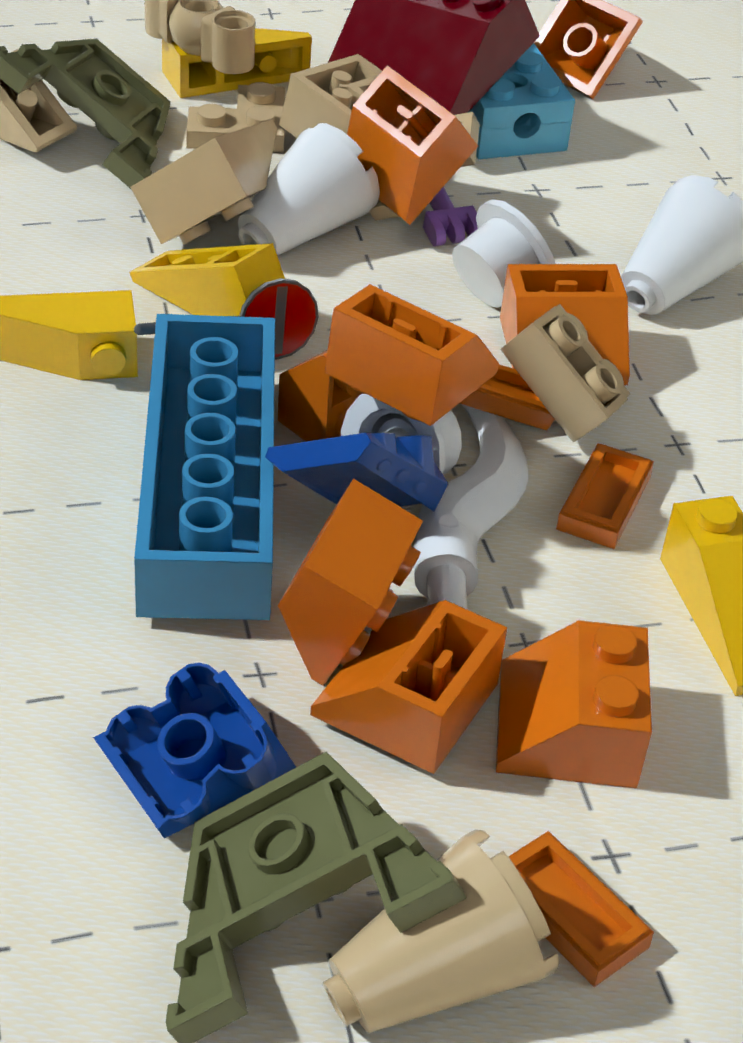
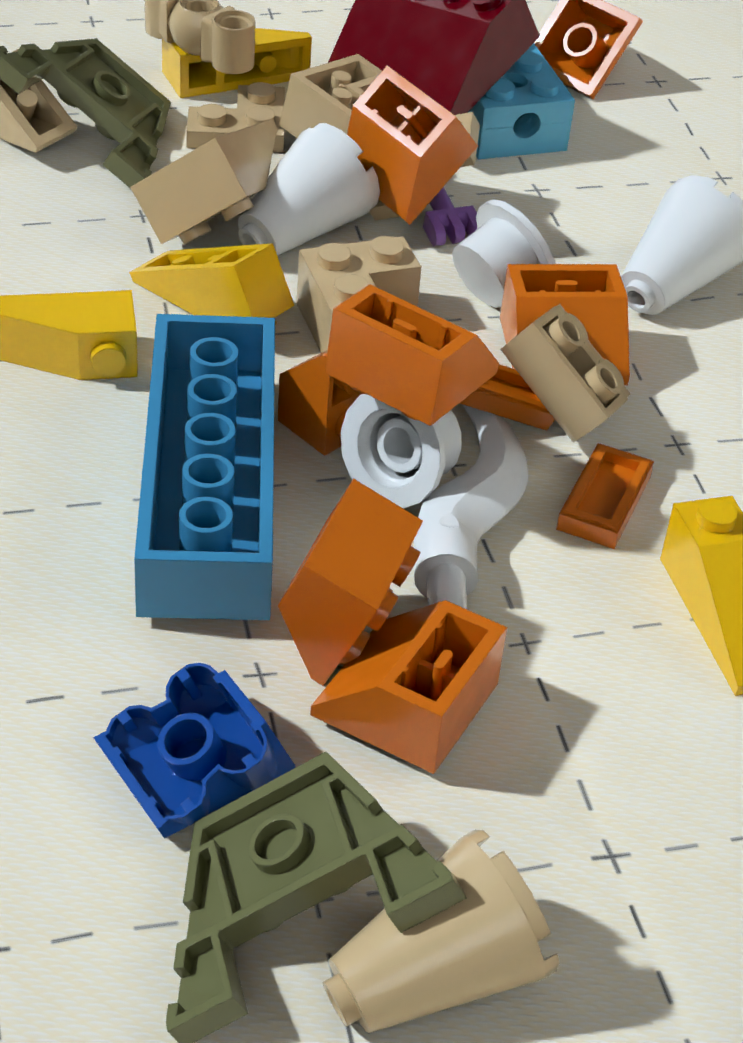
red piece [134,278,319,360] -> none
blue slope [265,433,448,511] -> none
orange slope [496,620,652,788] -> none
orange tile [508,831,654,987] -> none
none -> tan brick [297,236,422,353]

